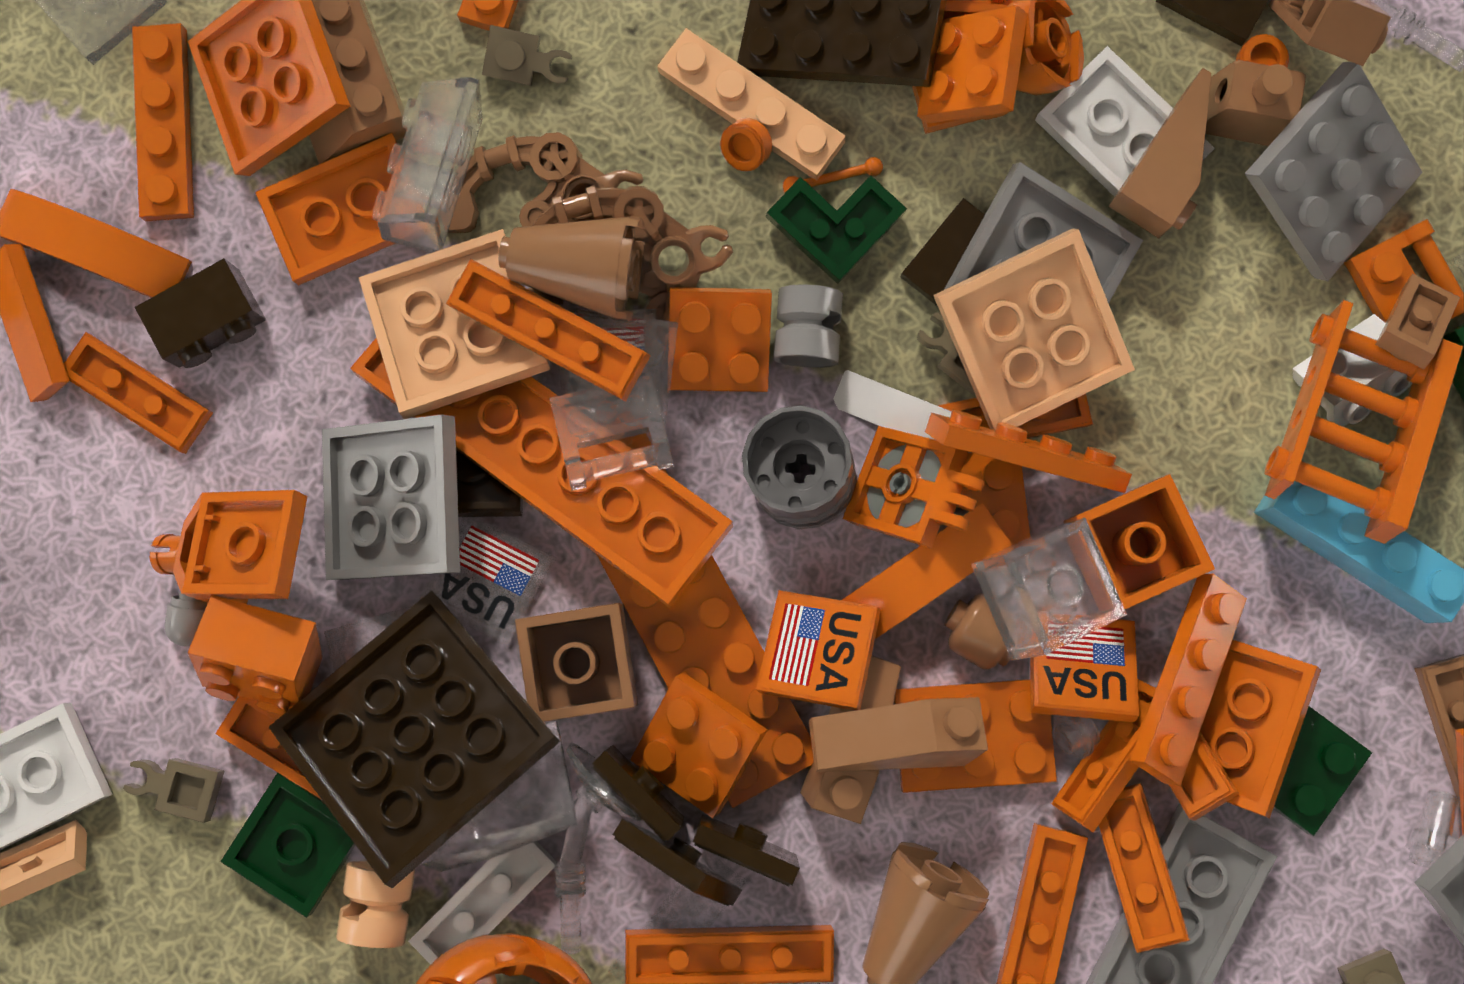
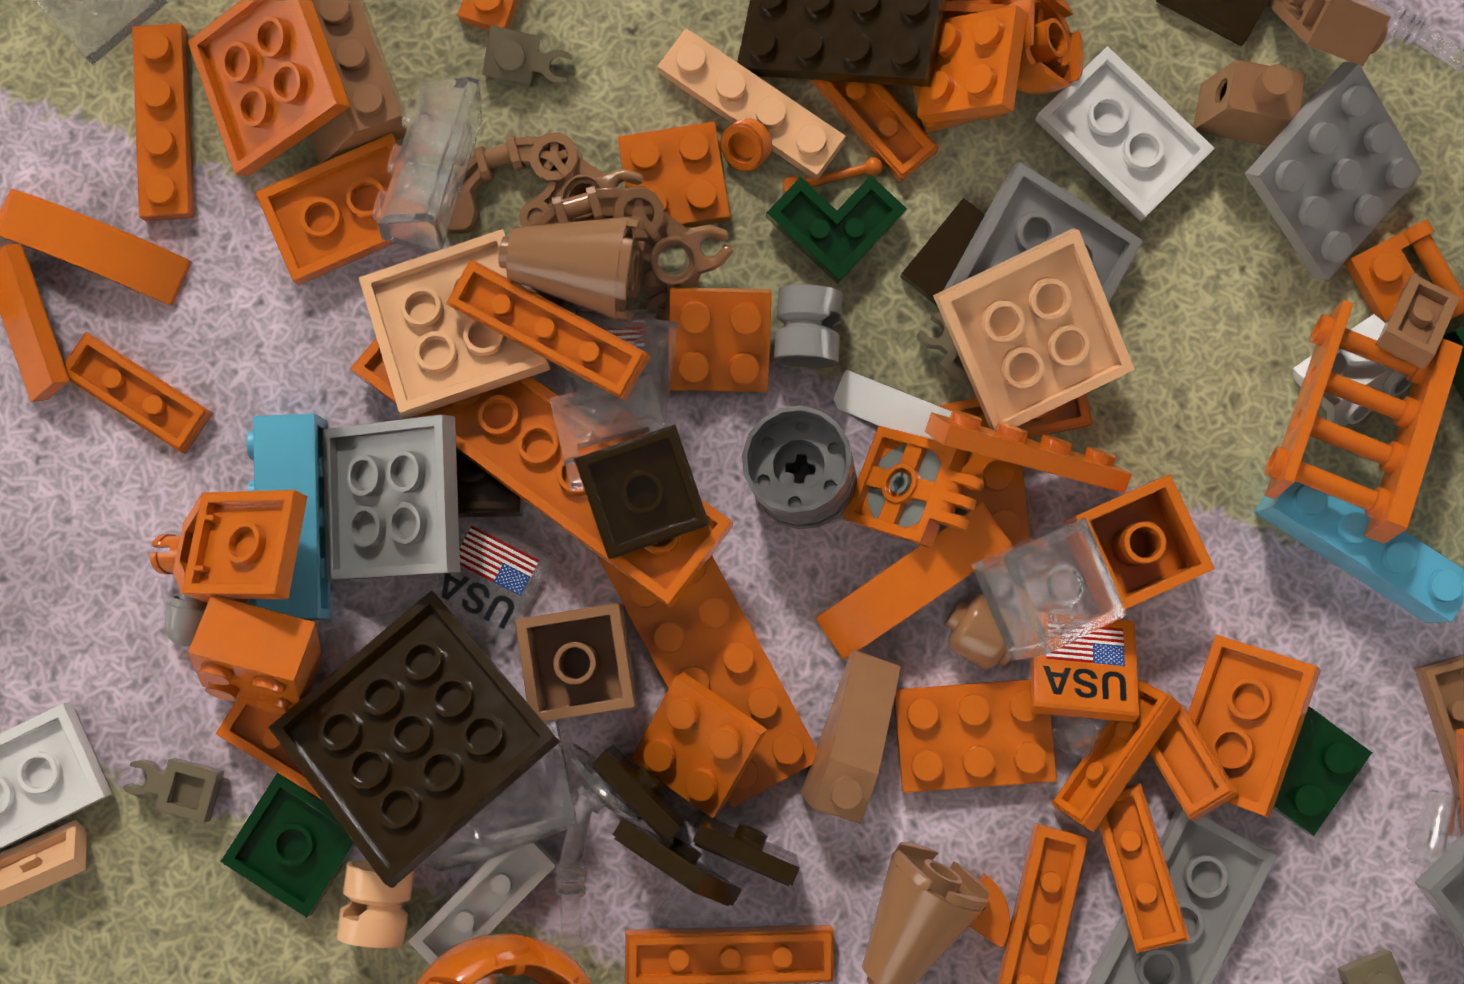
dark brown brick [135,258,266,368] -> none
orange tile [756,590,881,711] -> none
medium nougat slope [809,697,988,772] -> none
medium nougat slope [1109,68,1211,239] -> none
orange plate [1130,573,1247,786] -> none
orange tile [1236,34,1289,67] -> none
none -> medium azure brick [247,413,331,620]
none -> dark brown plate [574,424,710,559]
none -> orange plate [618,121,730,228]
none -> orange tile [810,80,939,183]
none -> orange tile [969,873,1010,948]

